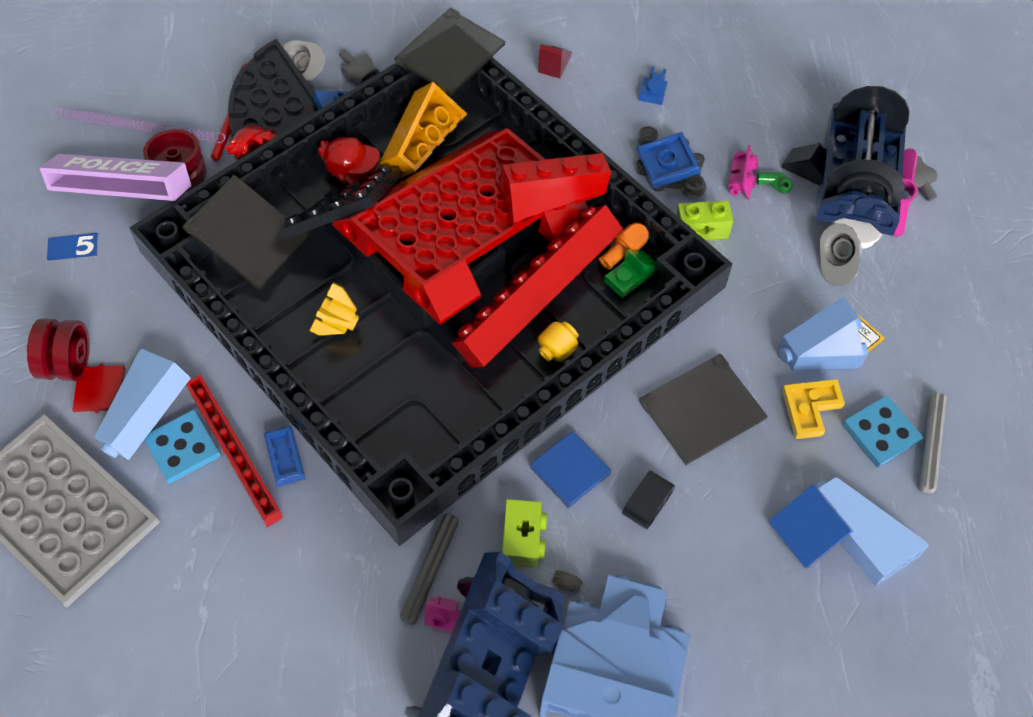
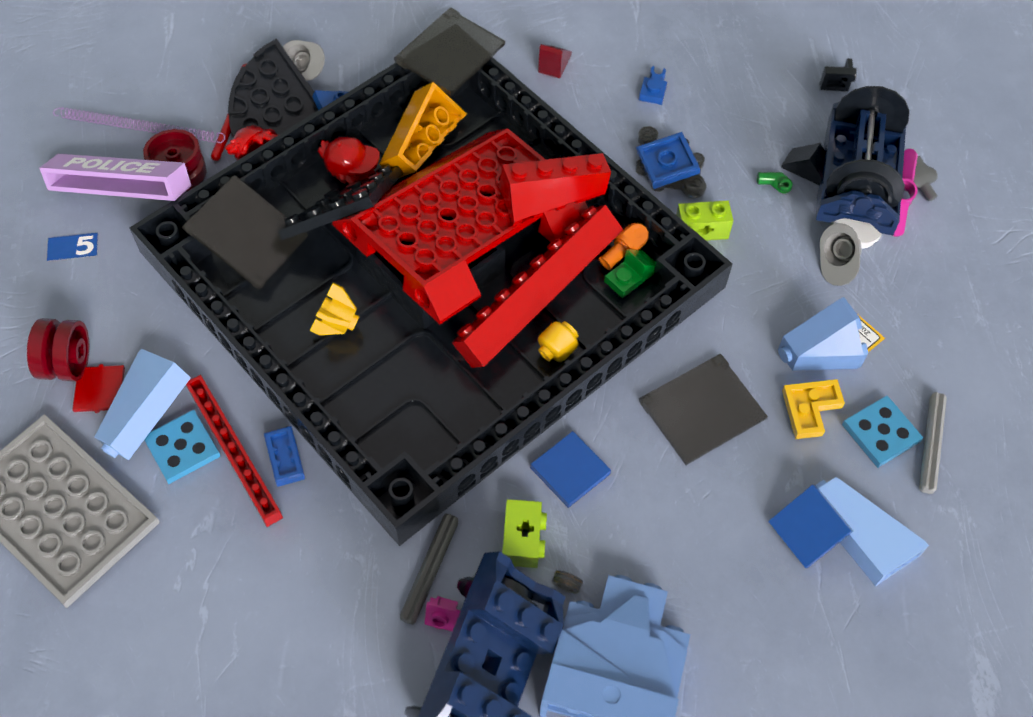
dark grey piece [339,49,379,85] -> none
black beam [622,470,676,530] -> none
dark pink hinge [728,145,758,199] -> none
none -> black bracket [819,58,857,92]

